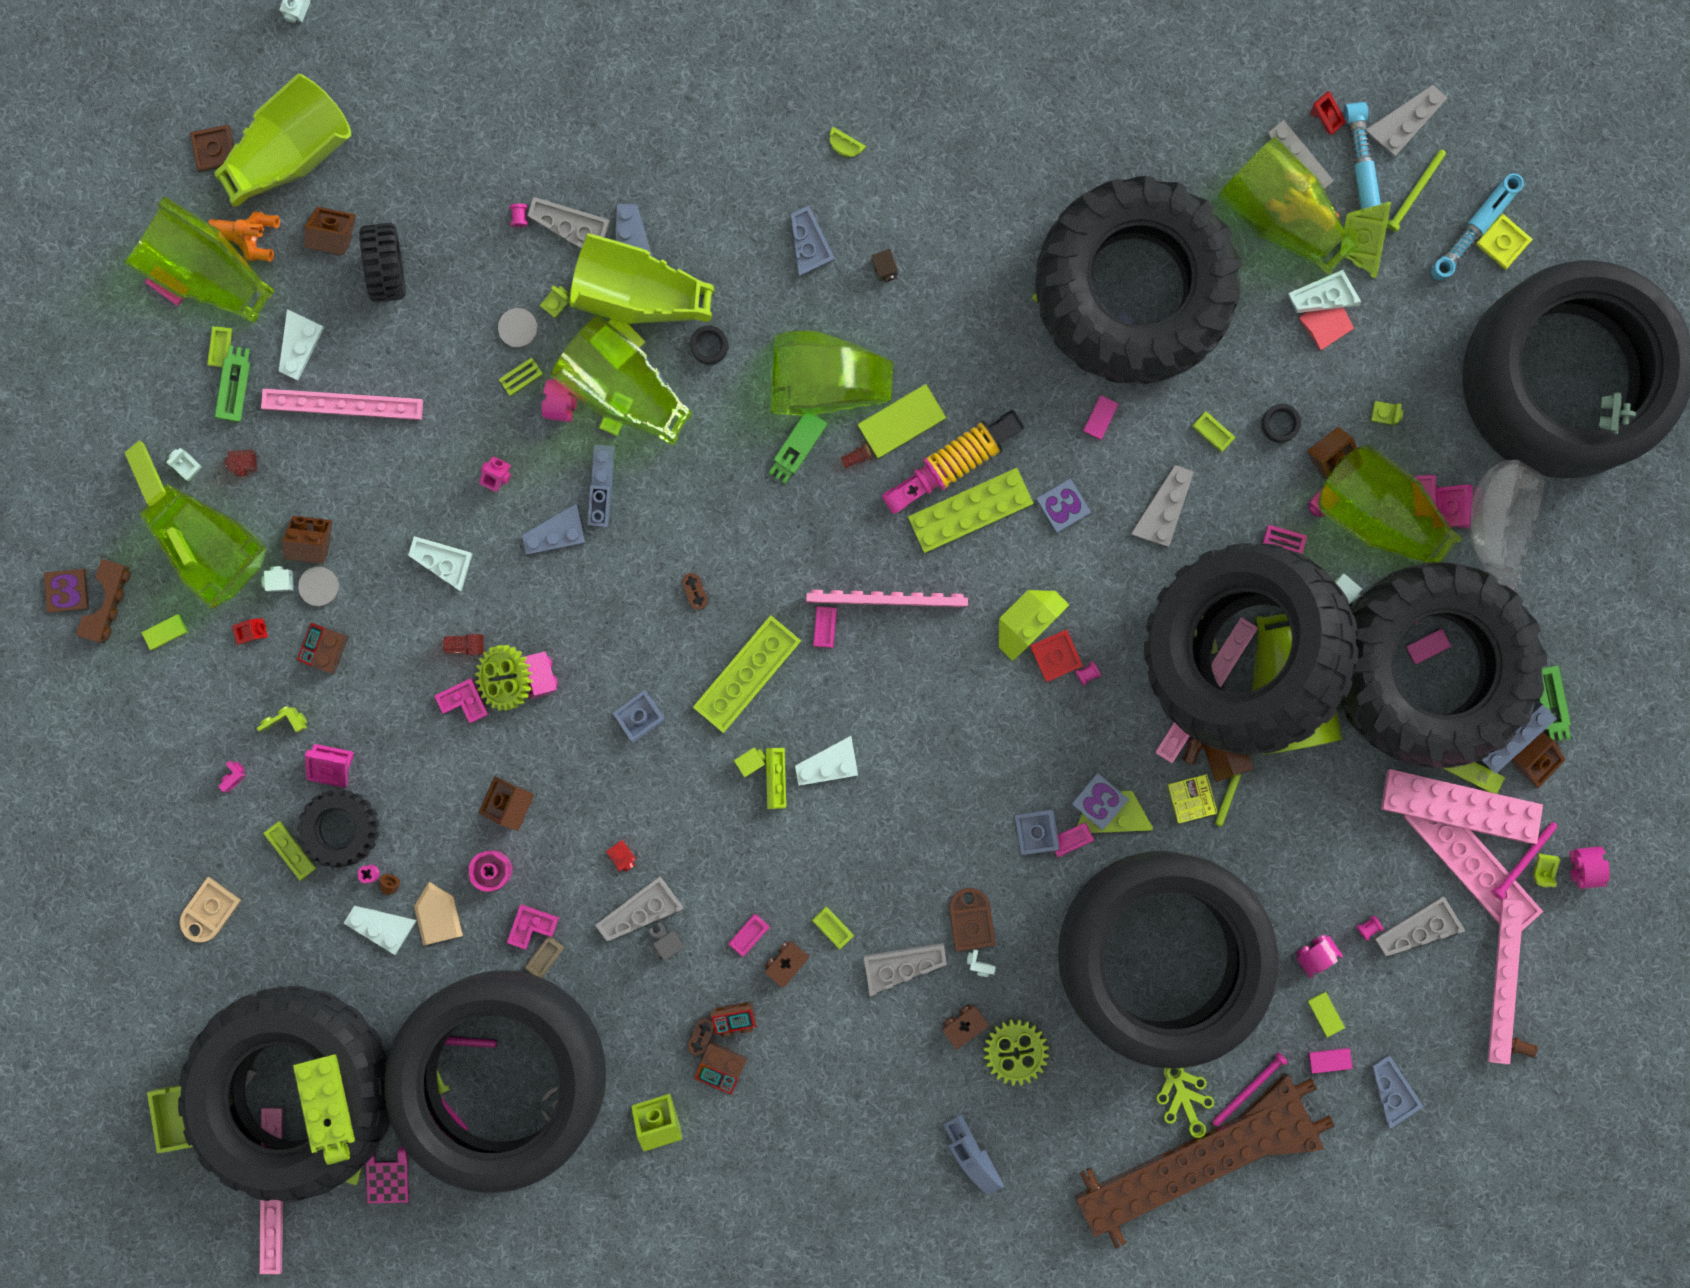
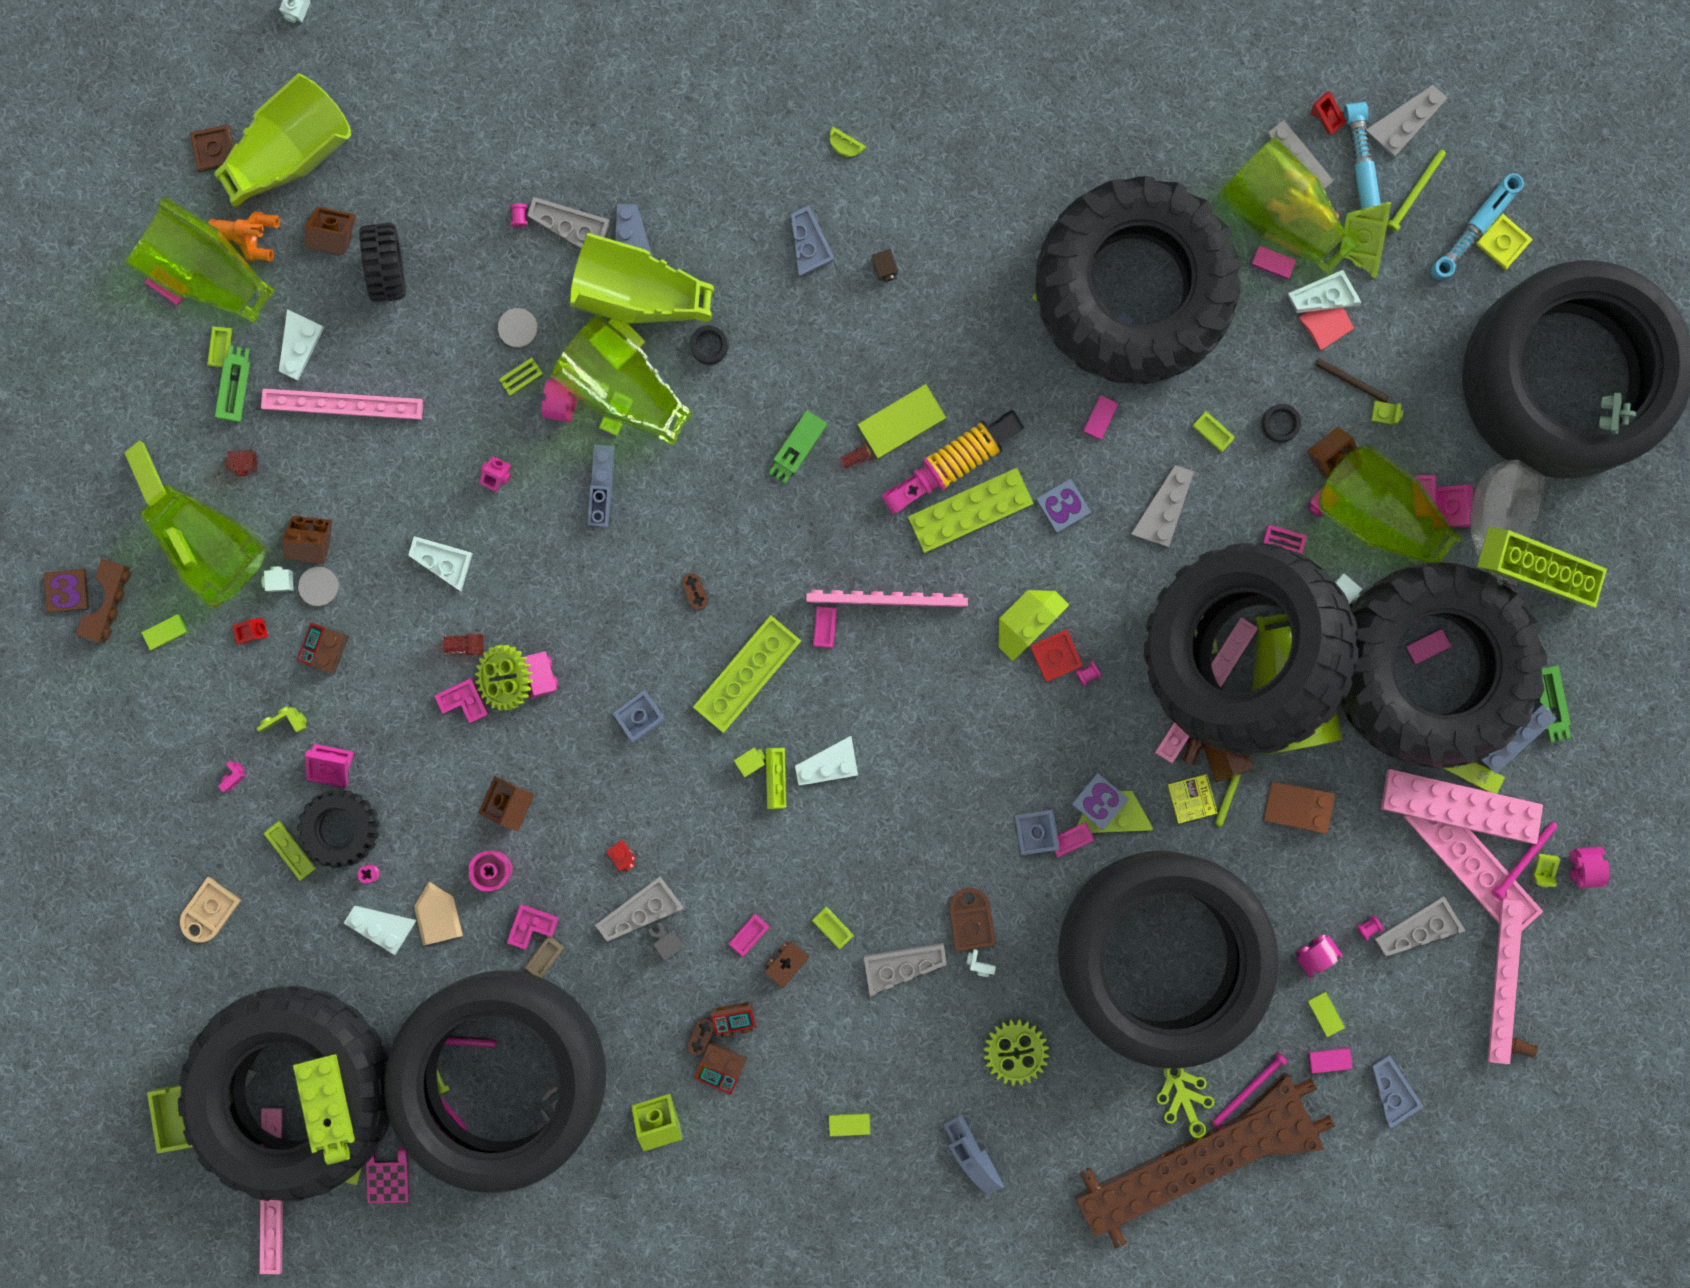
light aqua bracket [166,448,202,481] -> none
reddish brown tile [378,874,400,895] -> none
sand blue wing [522,504,586,555] -> none
lime bracket [539,285,570,319] -> none
clear neon green windscreen [770,331,893,416] -> none
reddish brown brick [942,1004,989,1050] -> none
reddish brown slope [1511,732,1565,788] -> none
none -> lime tile [829,1113,870,1136]
none -> dark pink tile [1251,246,1296,280]
none -> dark orange slope [1263,781,1335,834]
none -> dark brown bar [1315,358,1389,403]
none -> lime brick [1477,527,1607,608]

